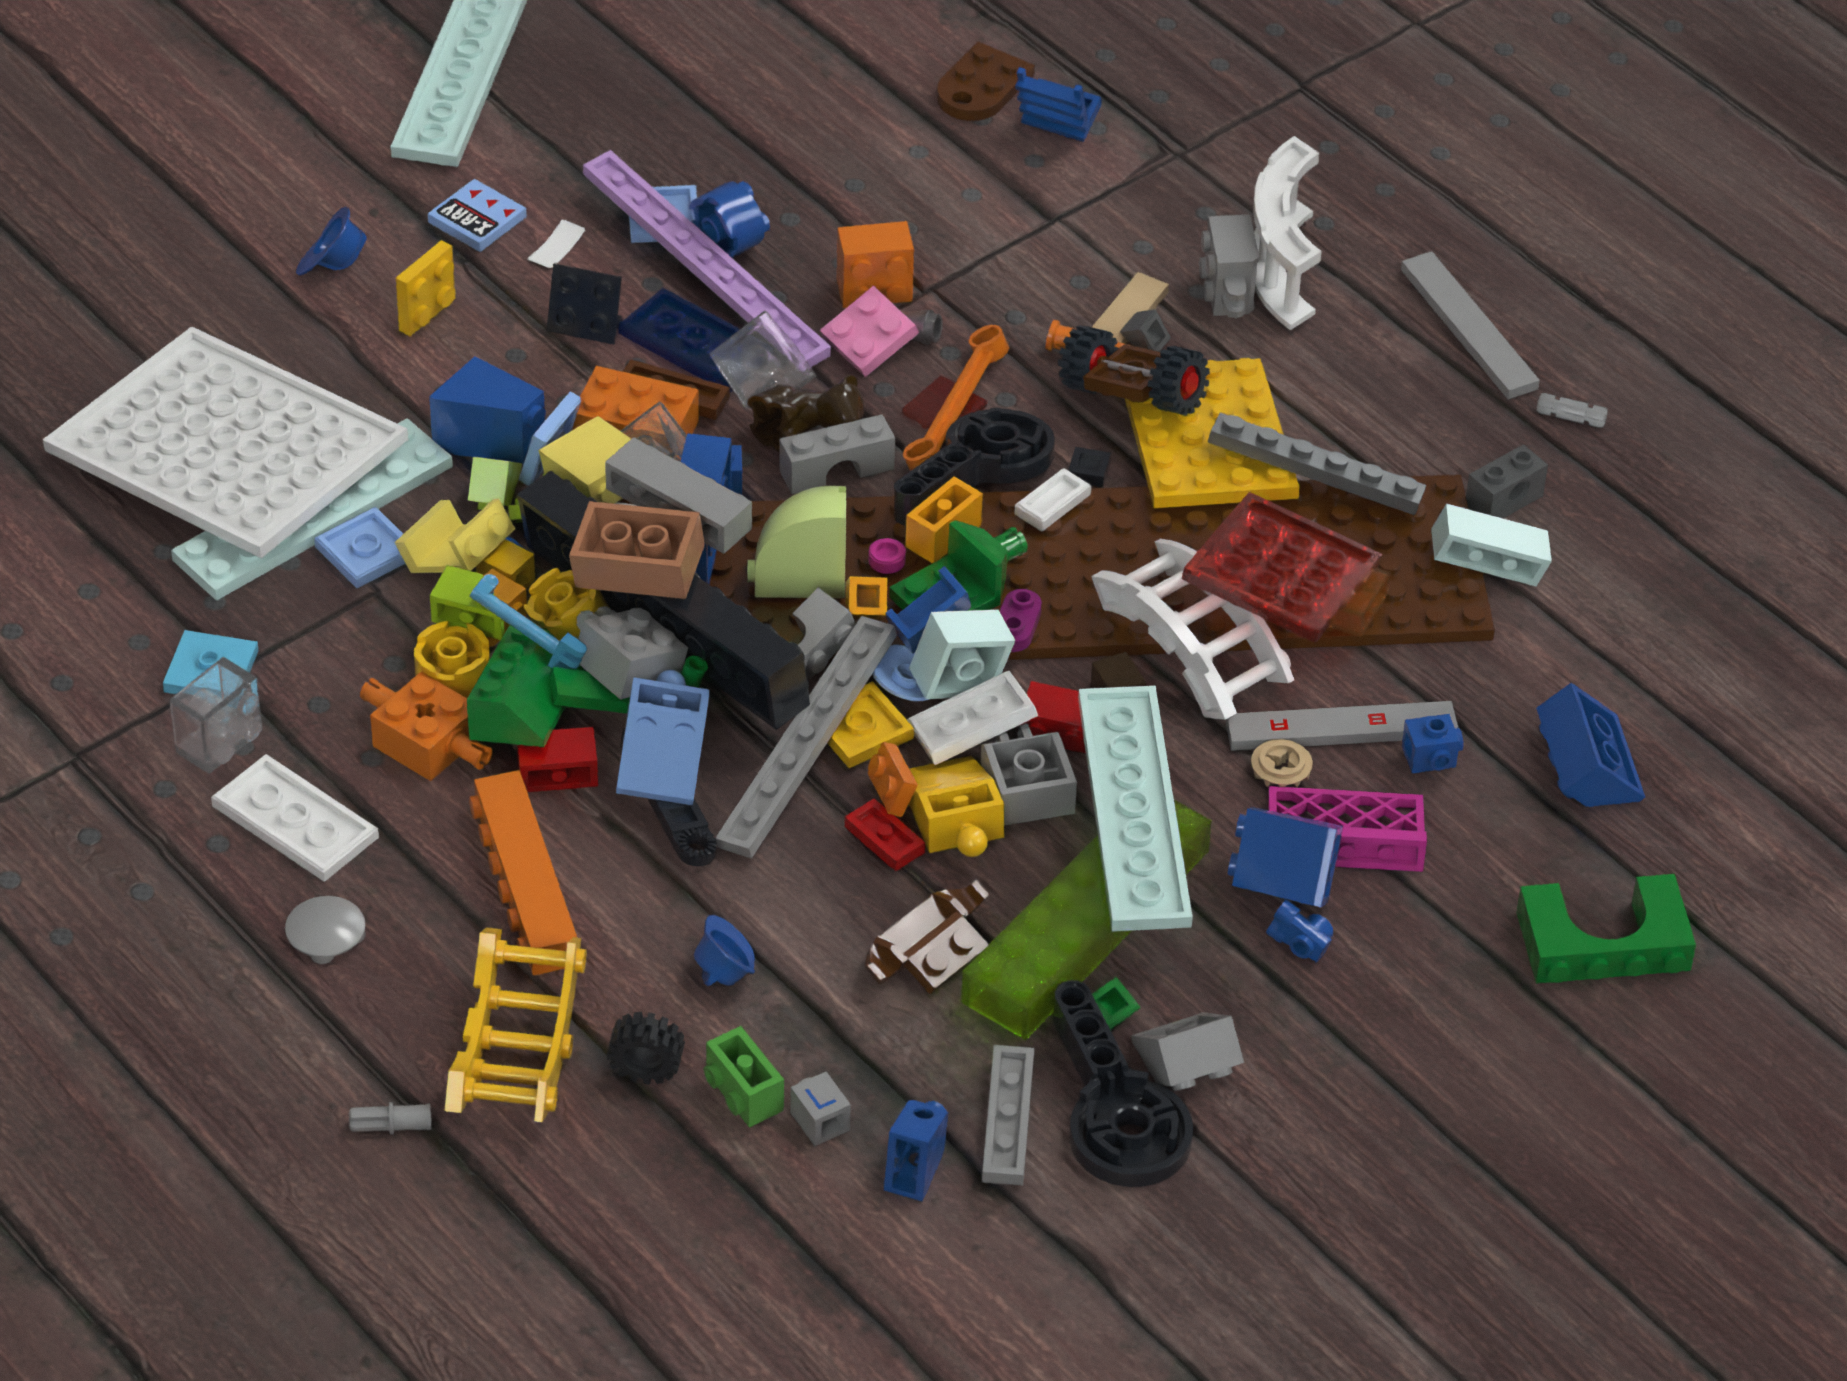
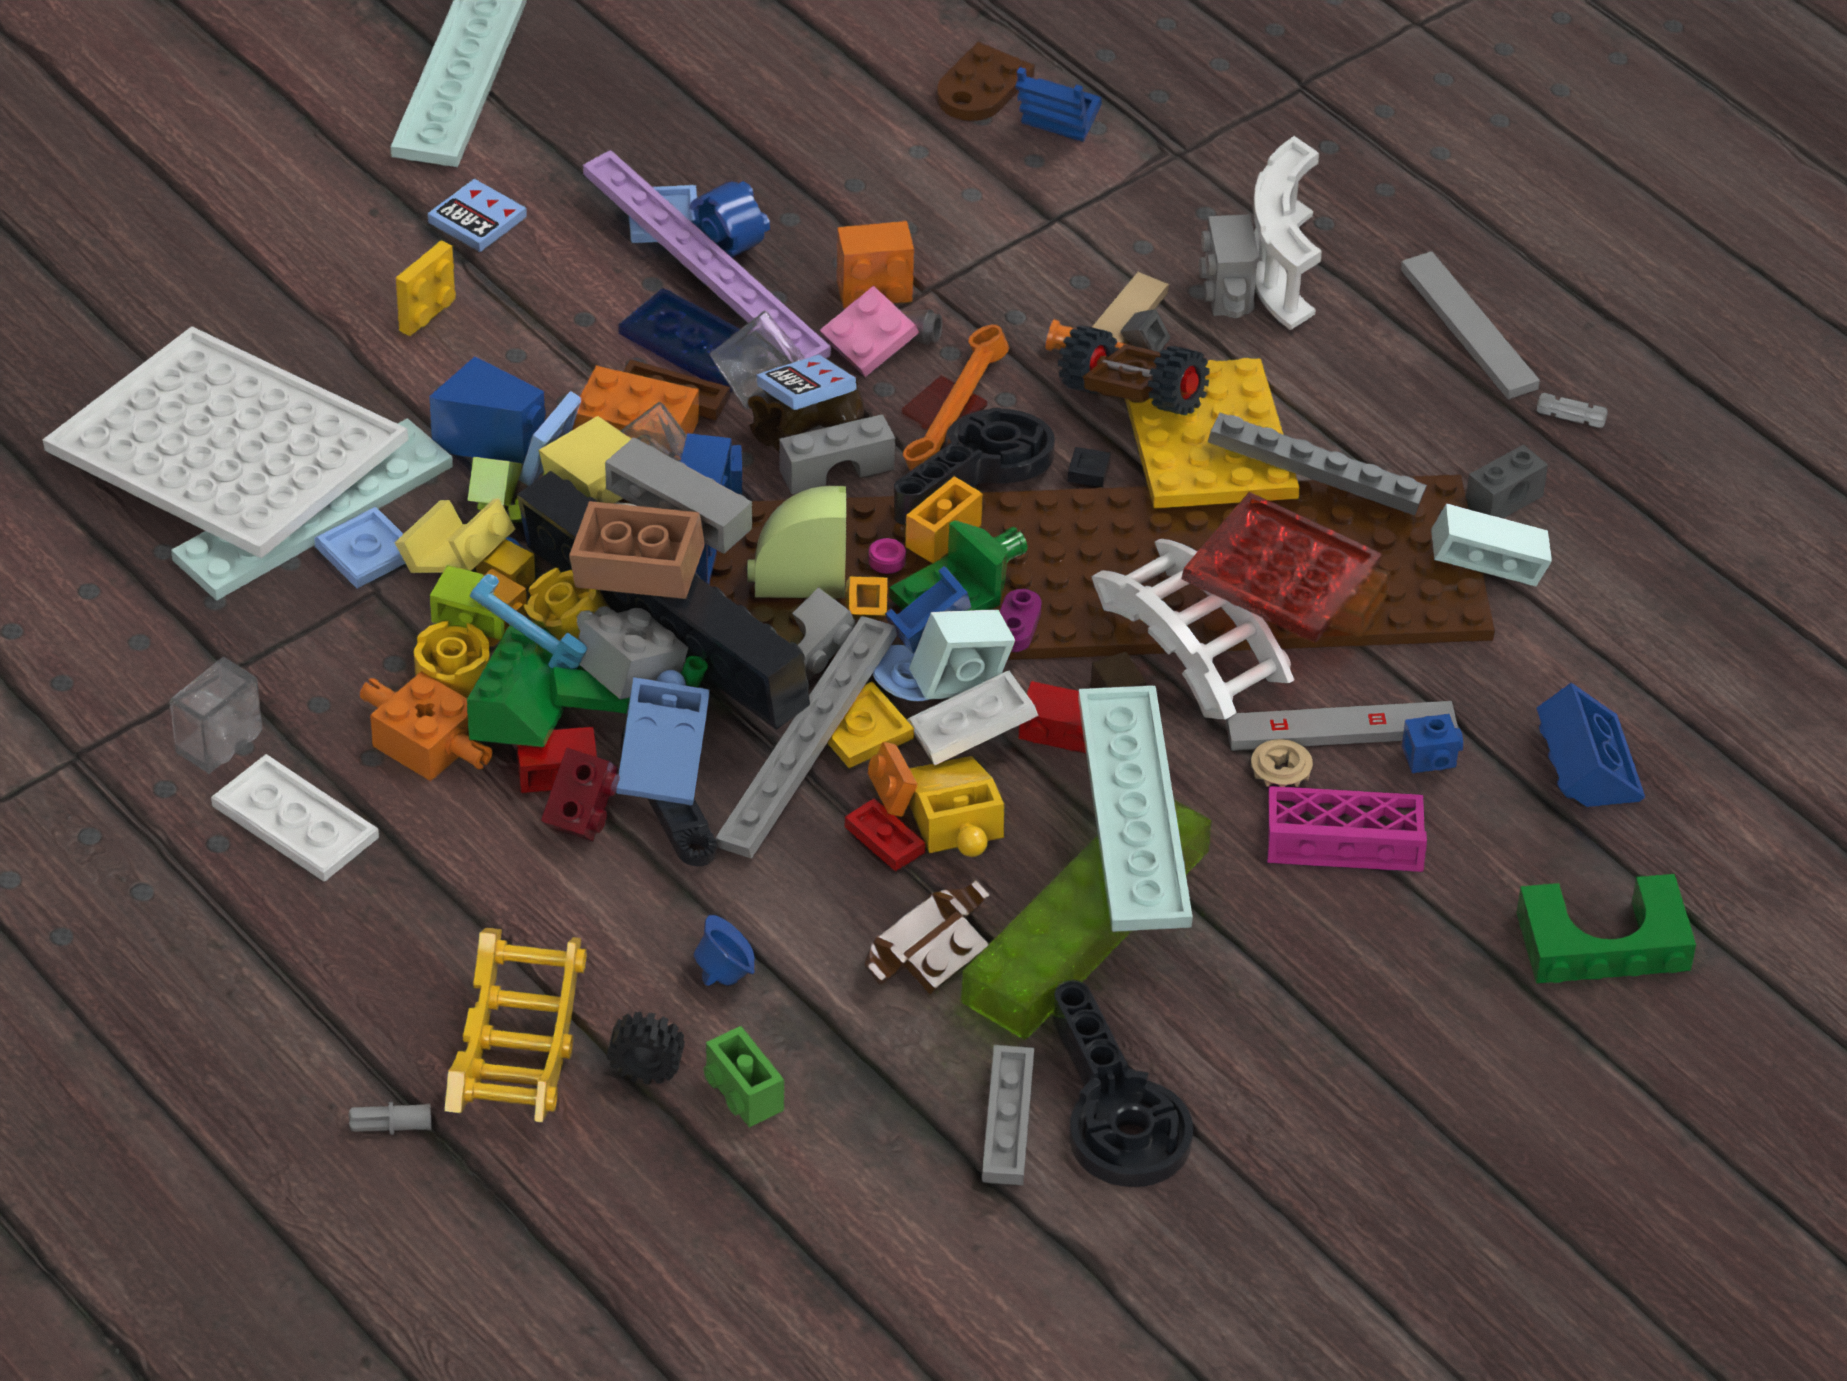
medium azure plate [163,630,258,704] -> none
light grey dish [285,896,366,964] -> none
blue piece [296,206,366,276] -> none
orange brick [469,770,578,976] -> none
white sticker [528,220,585,268] -> none
black hinge [546,263,623,345] -> none
light grey brick [790,1072,851,1146] -> none
blue torso [883,1100,948,1202] -> none
light grey hinge [981,724,1077,826] -> none
white tile [1014,468,1091,532] -> none
green slope [1092,977,1141,1030] -> none
light grey slope [1131,1012,1244,1091] -> none
blue slope [1228,807,1343,907] -> none
blue plate [1266,900,1333,962] -> none
none -> dark red brick [541,748,620,841]
none -> light blue tile [756,355,856,410]

